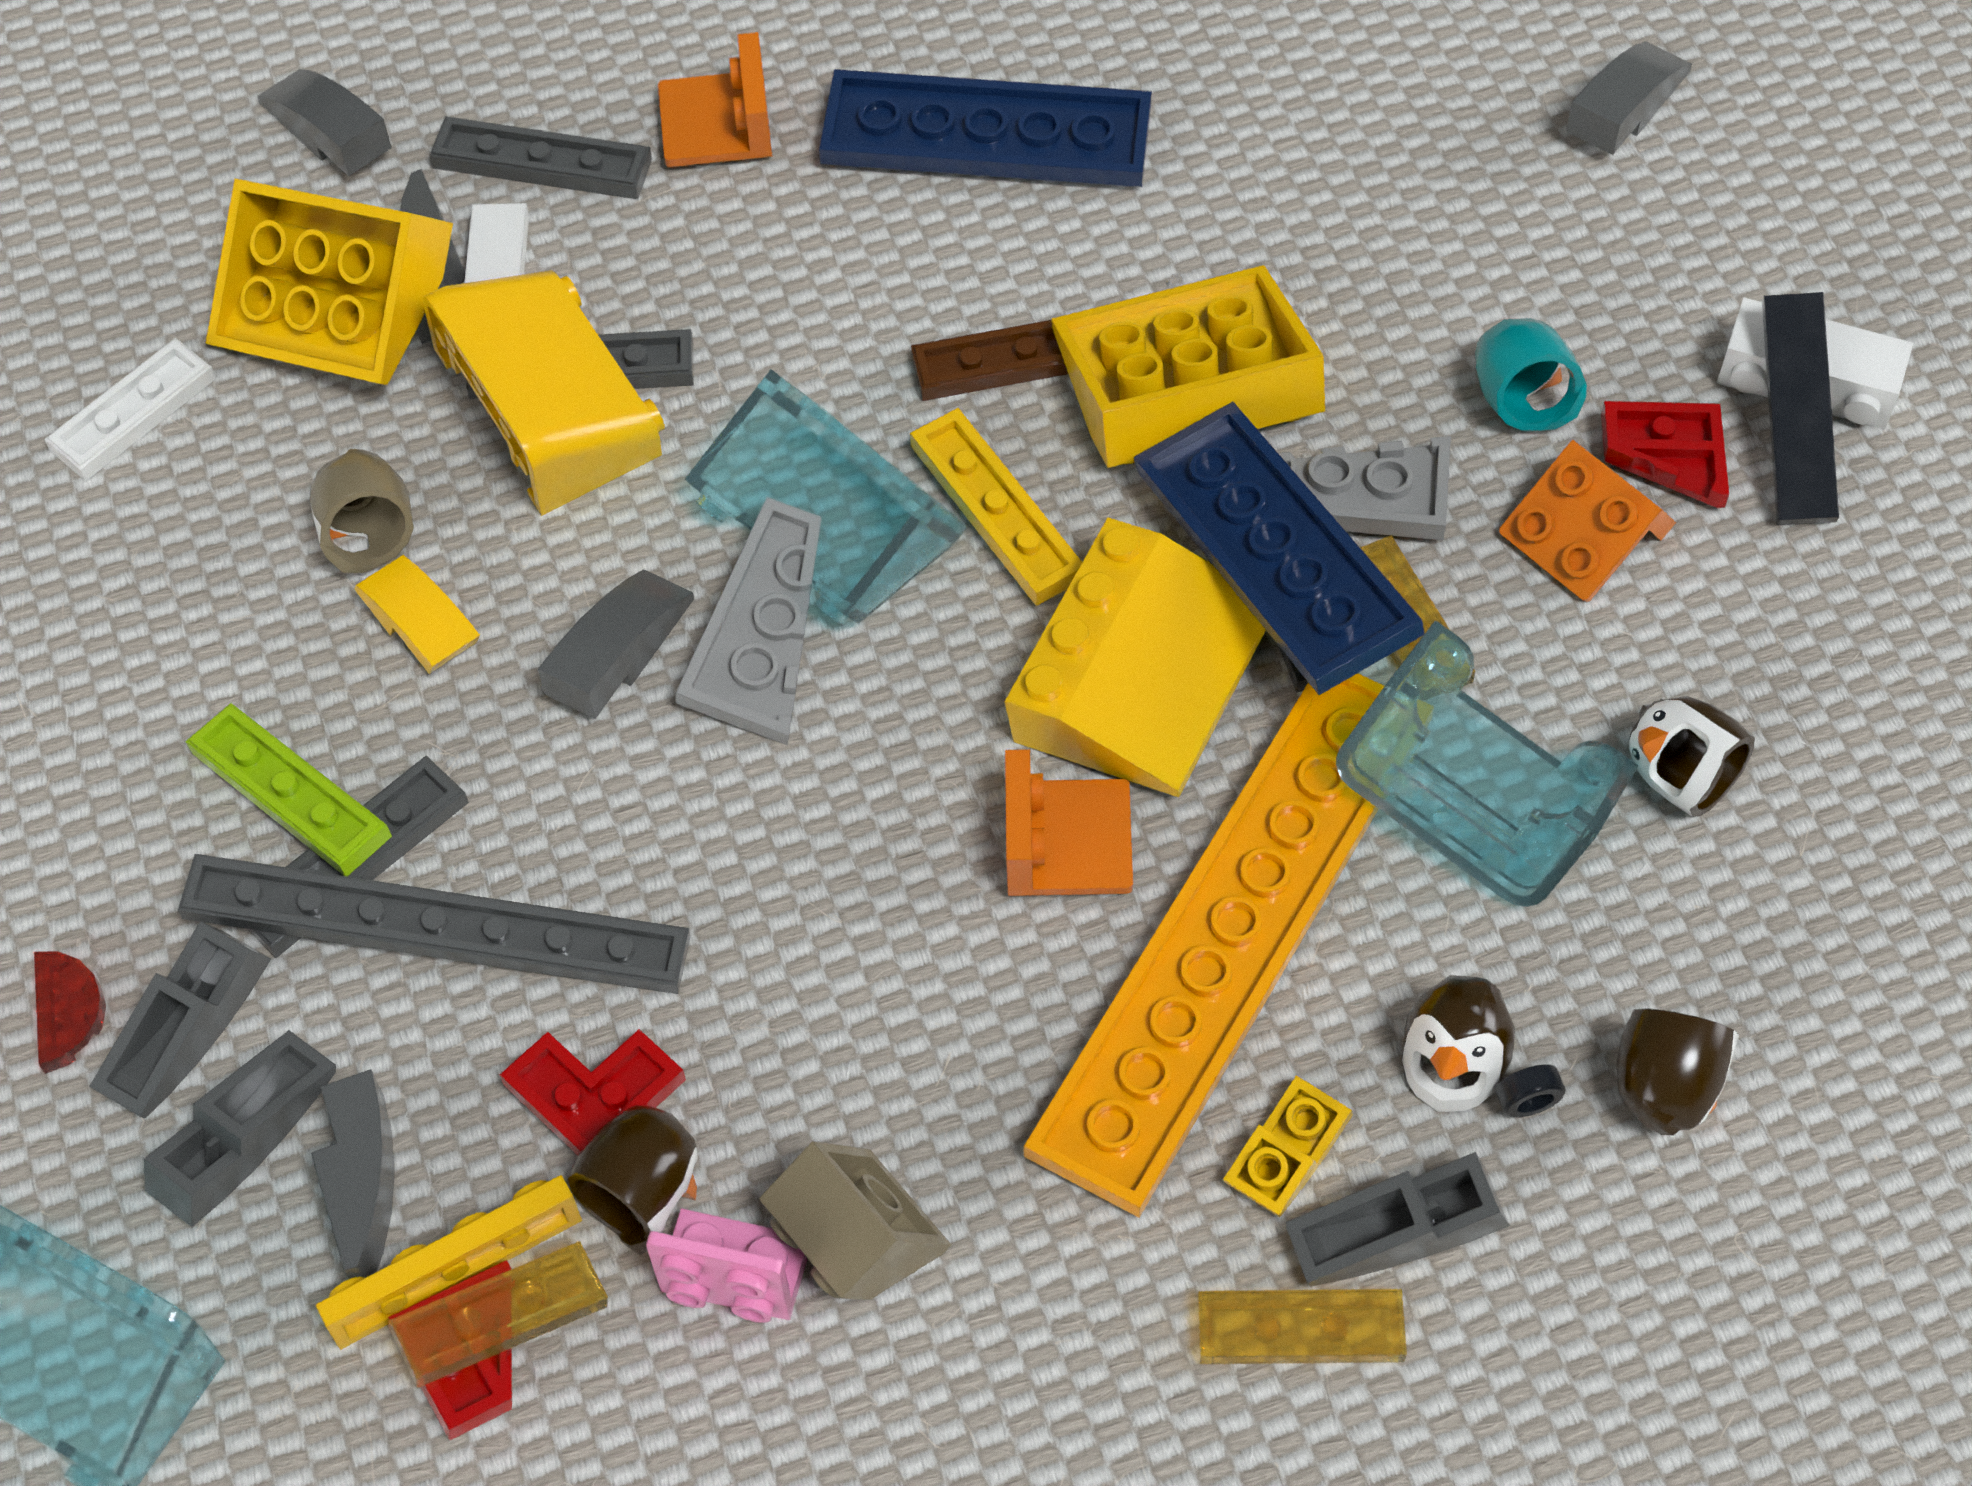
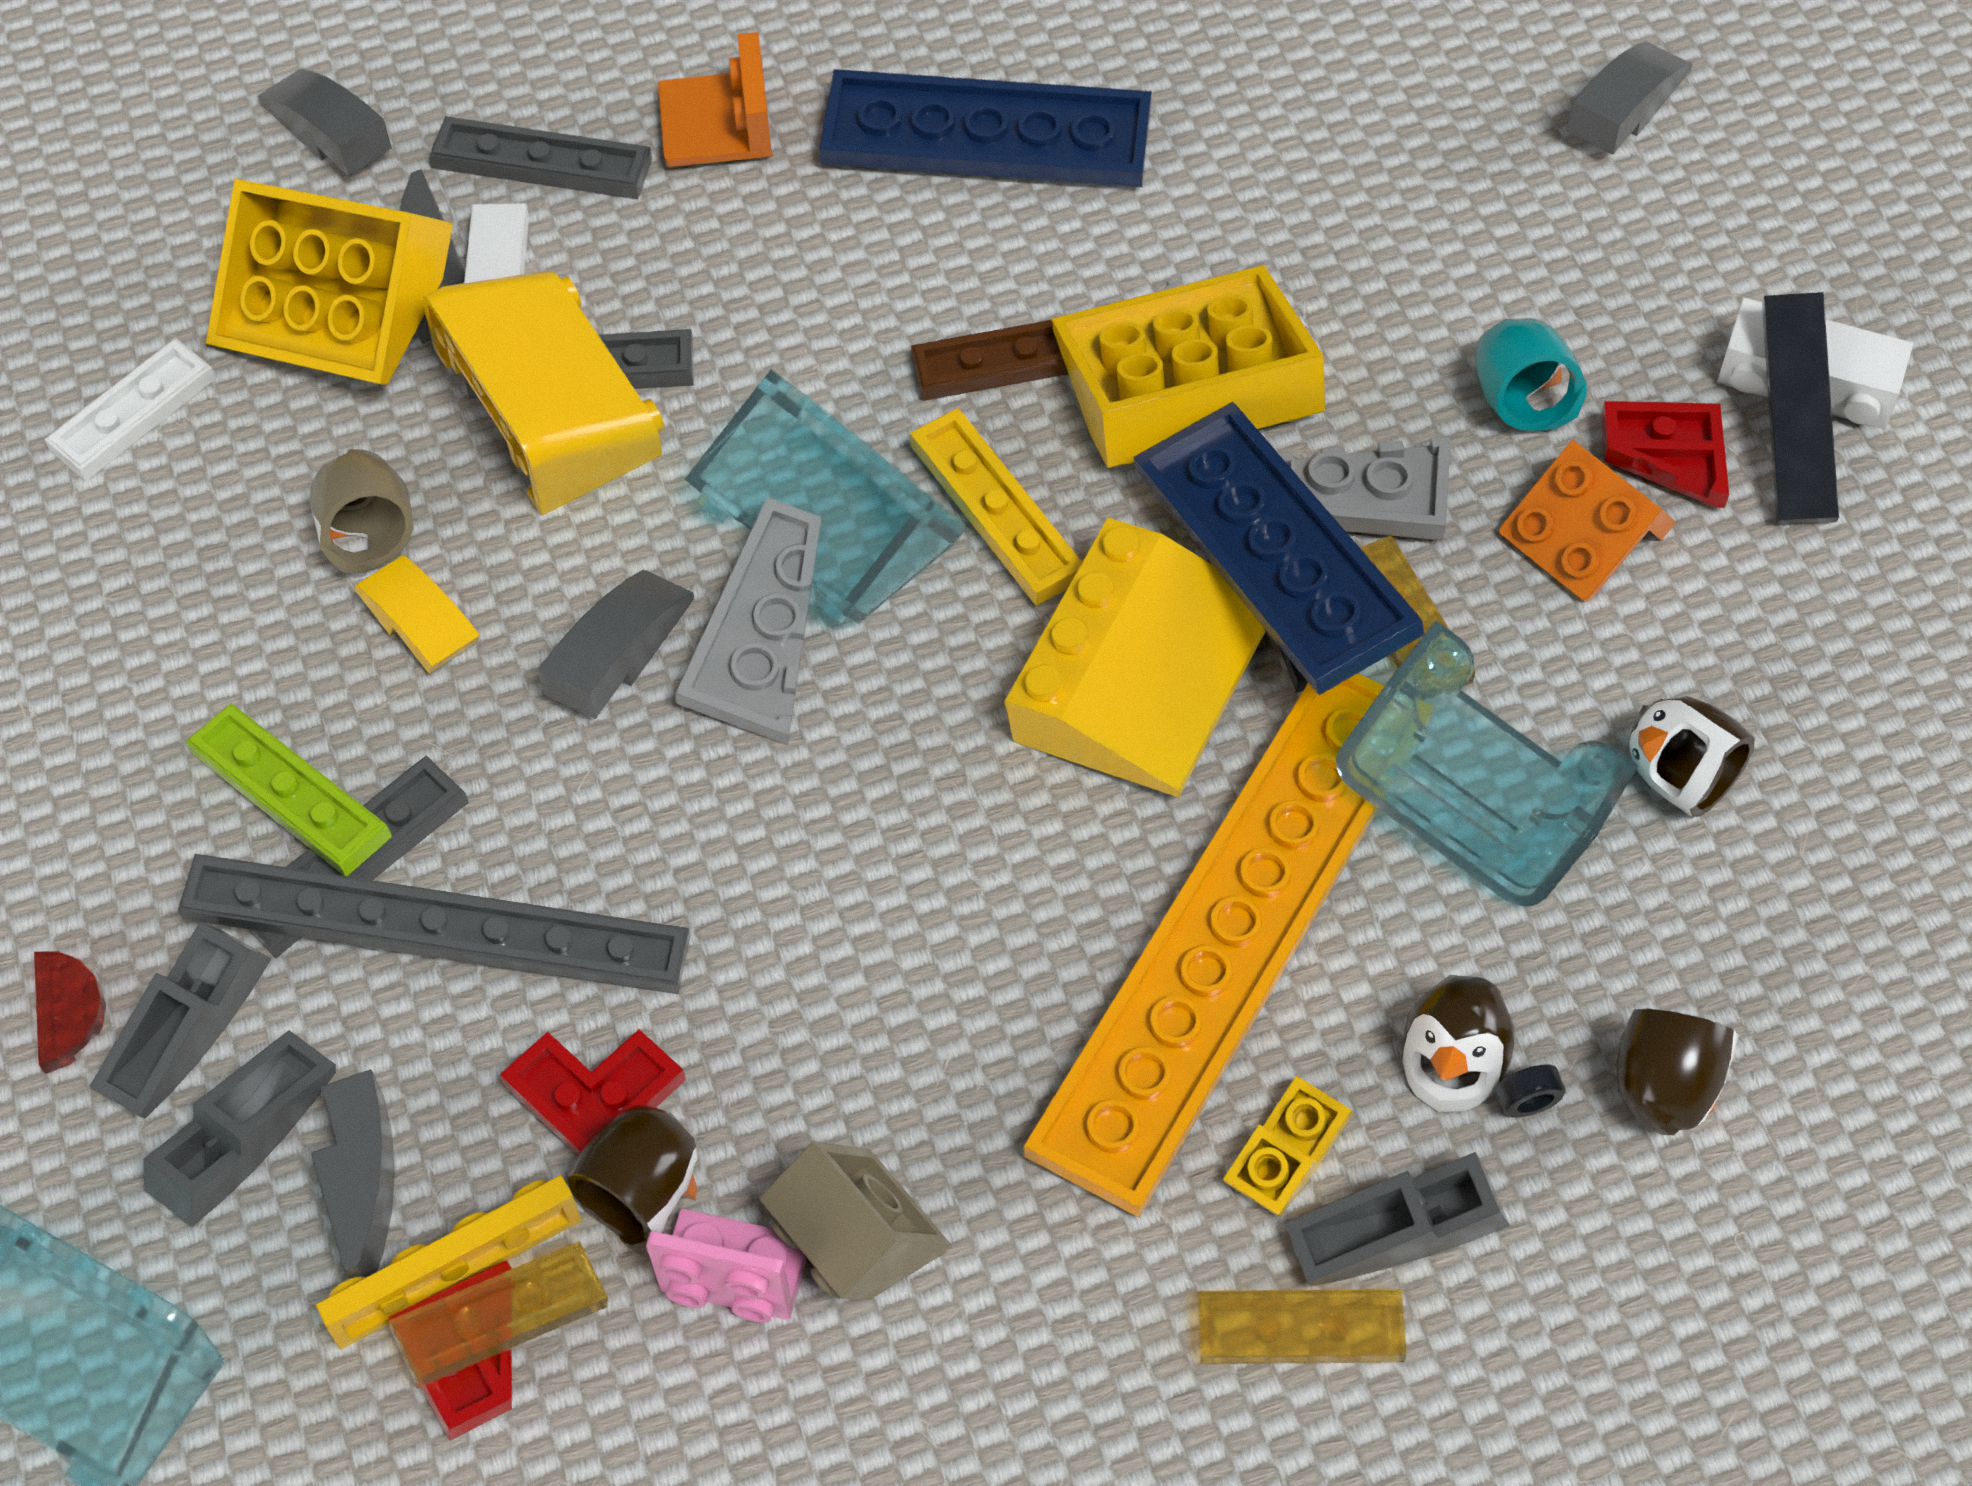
orange bracket [1005,749,1133,896] -> none

